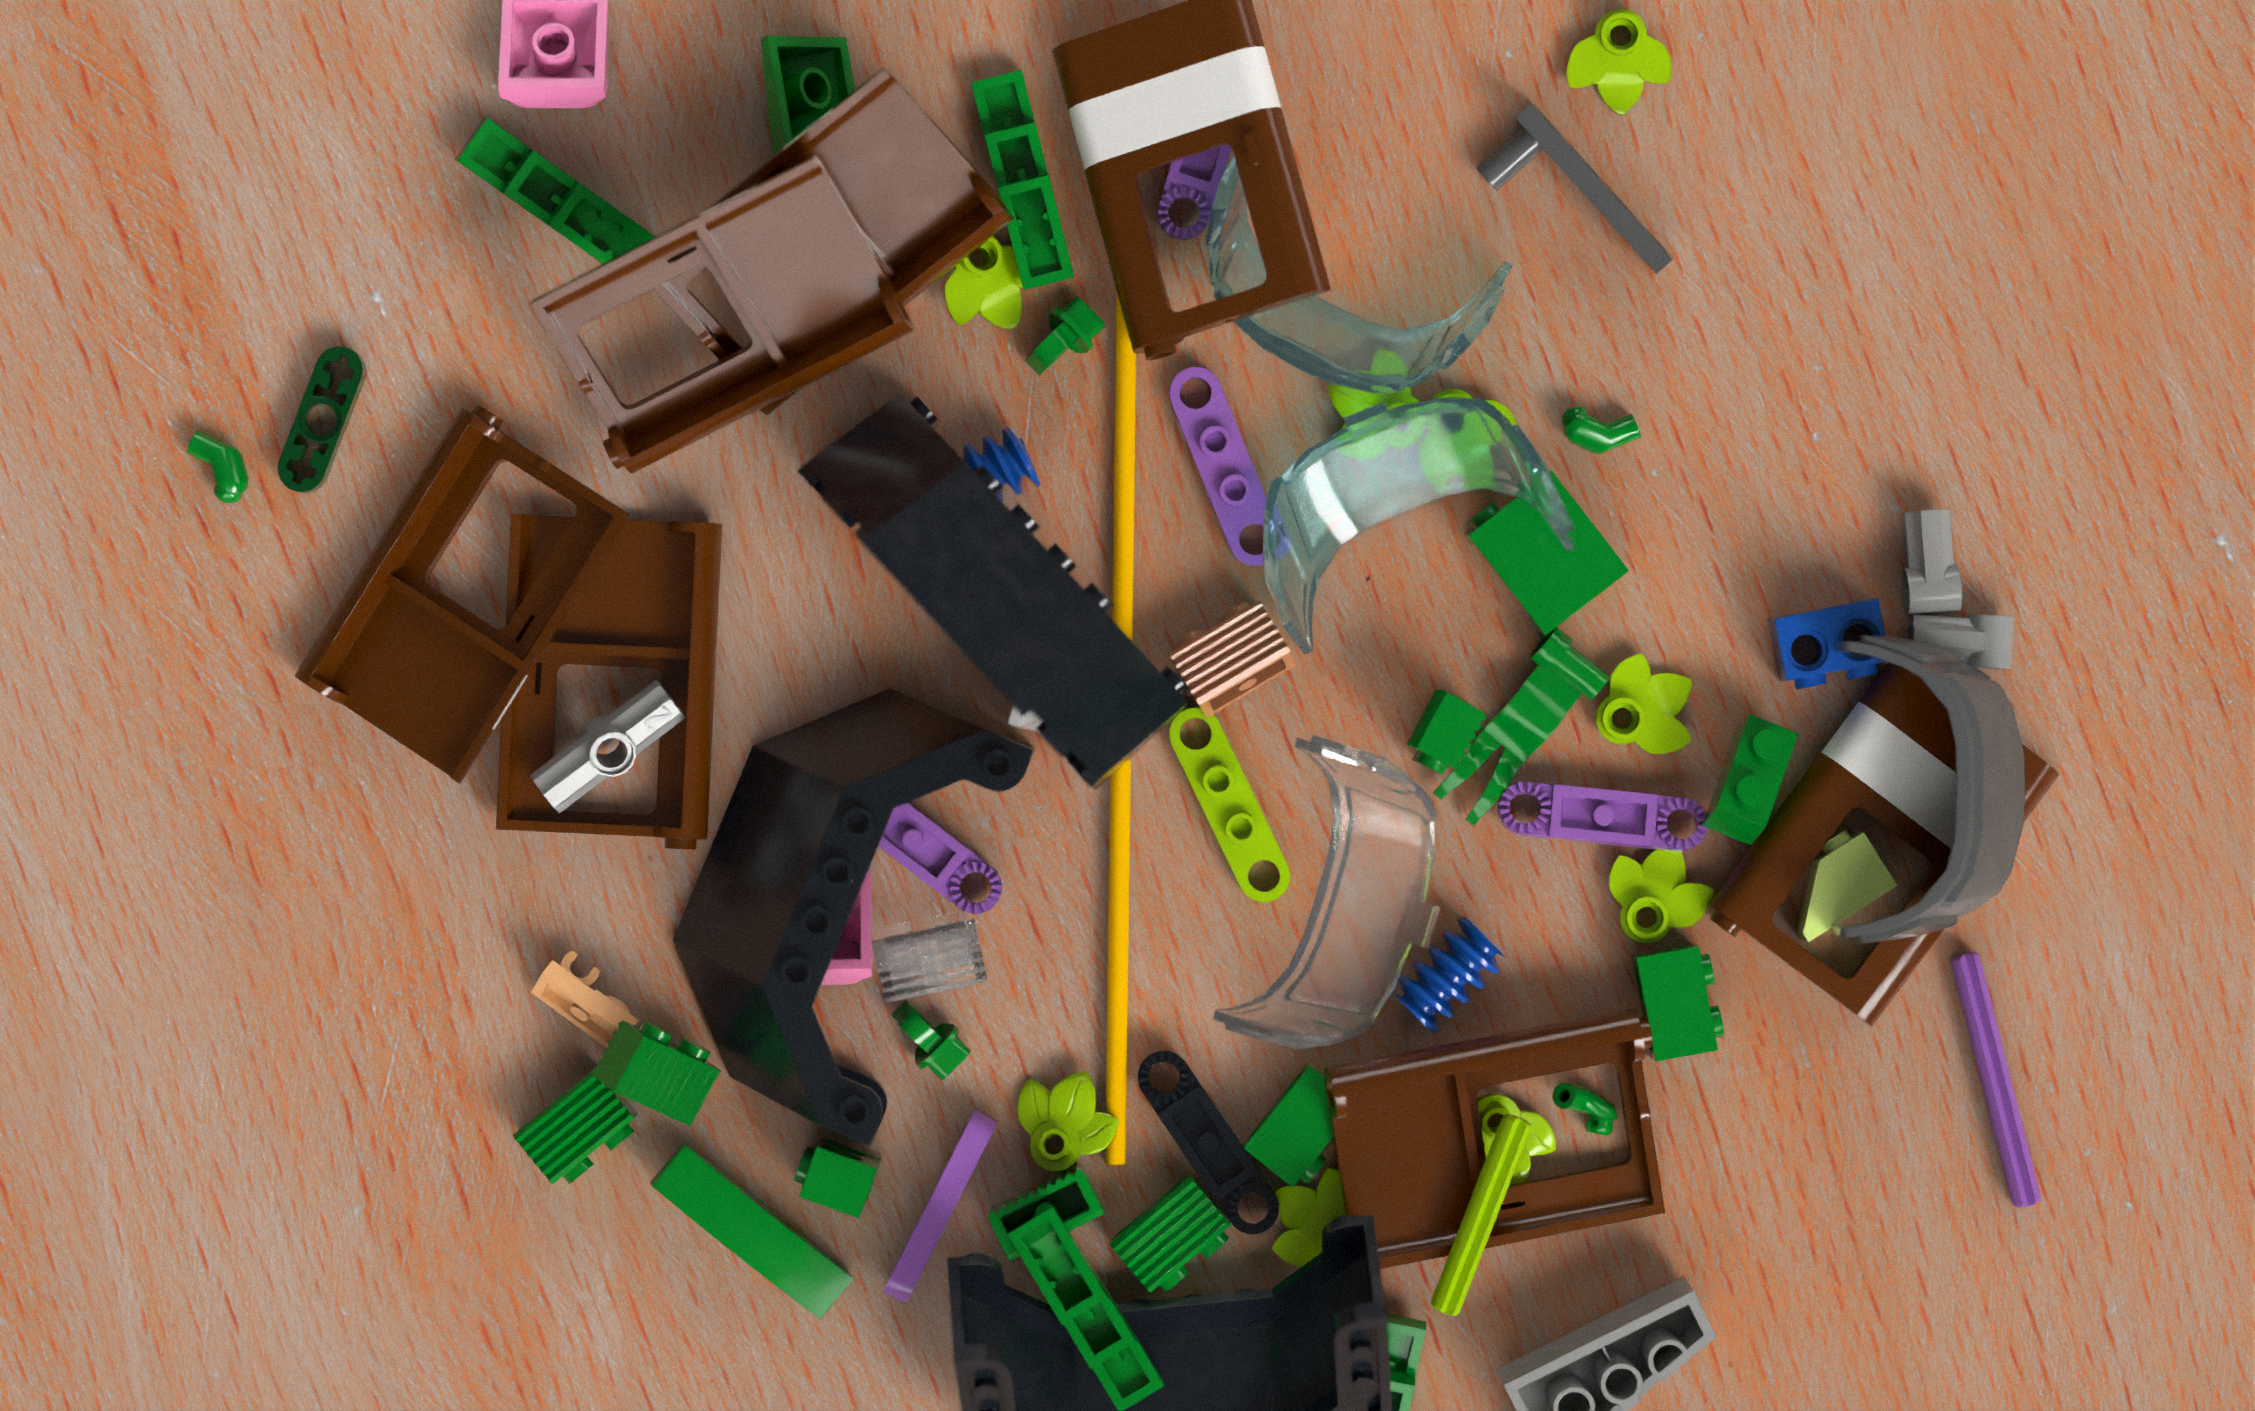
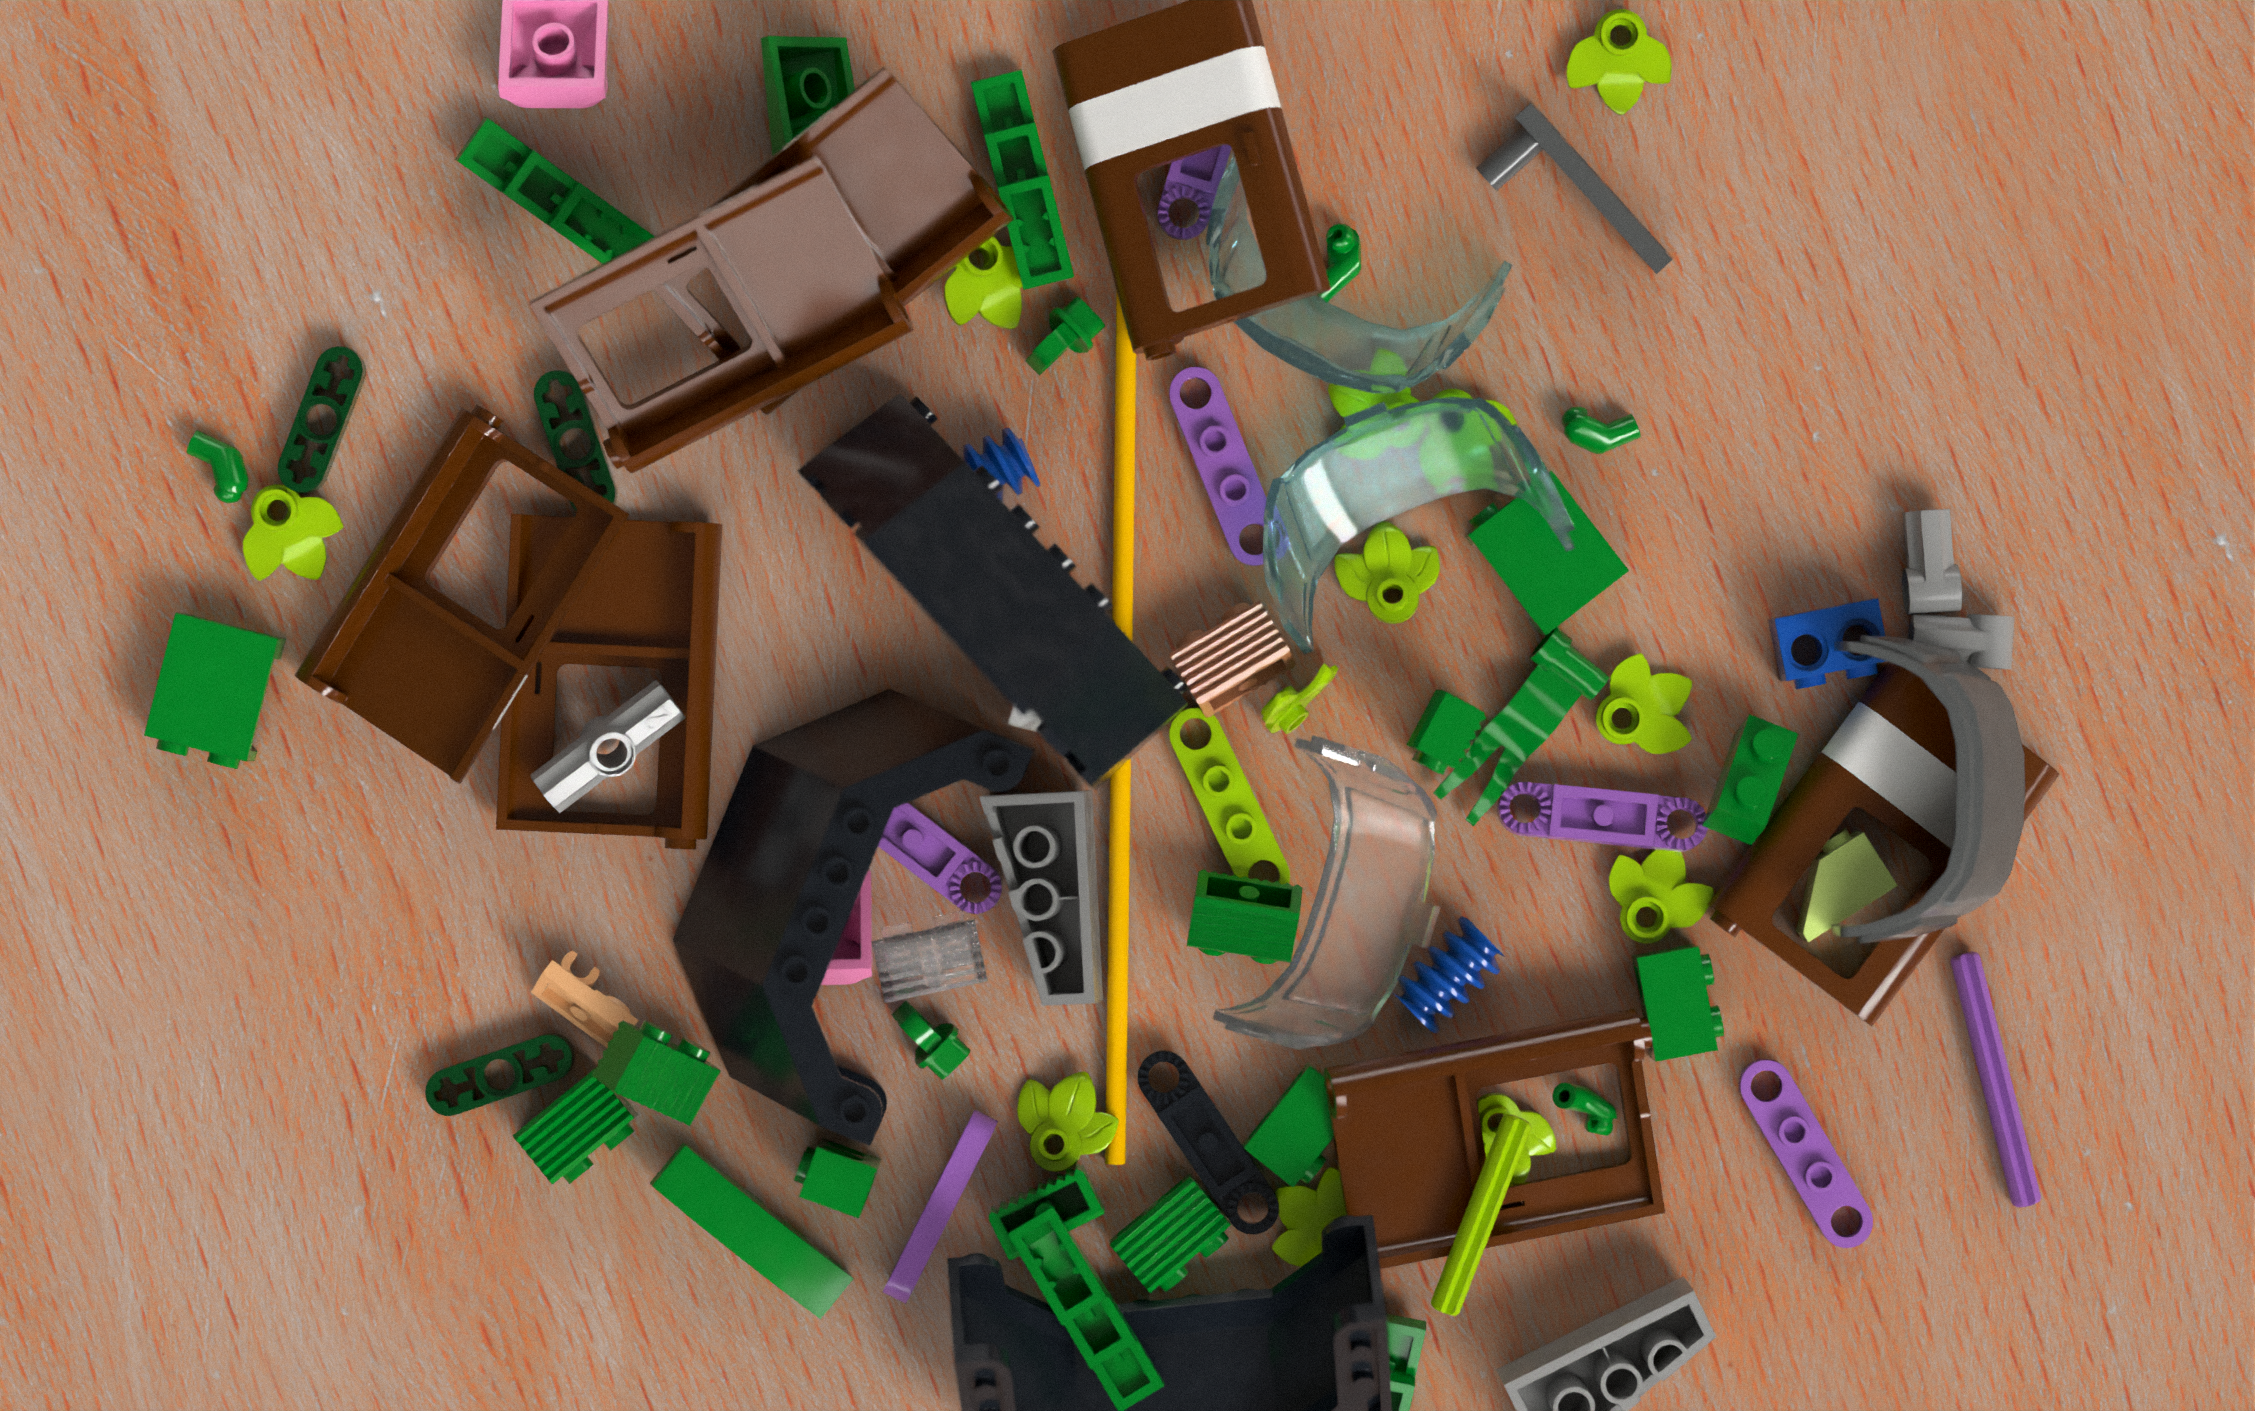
none -> green panel [144,613,286,769]
none -> lime plate [243,484,344,581]
none -> dark green beam [425,1033,575,1116]
none -> dark green beam [534,370,618,512]
none -> light grey wedge [979,790,1103,1006]
none -> green brick [1186,869,1303,964]
none -> lime plate [1261,663,1338,734]
none -> green arm [1317,223,1361,303]
none -> lime plate [1334,521,1440,624]
none -> medium lavender plate [1738,1059,1873,1248]

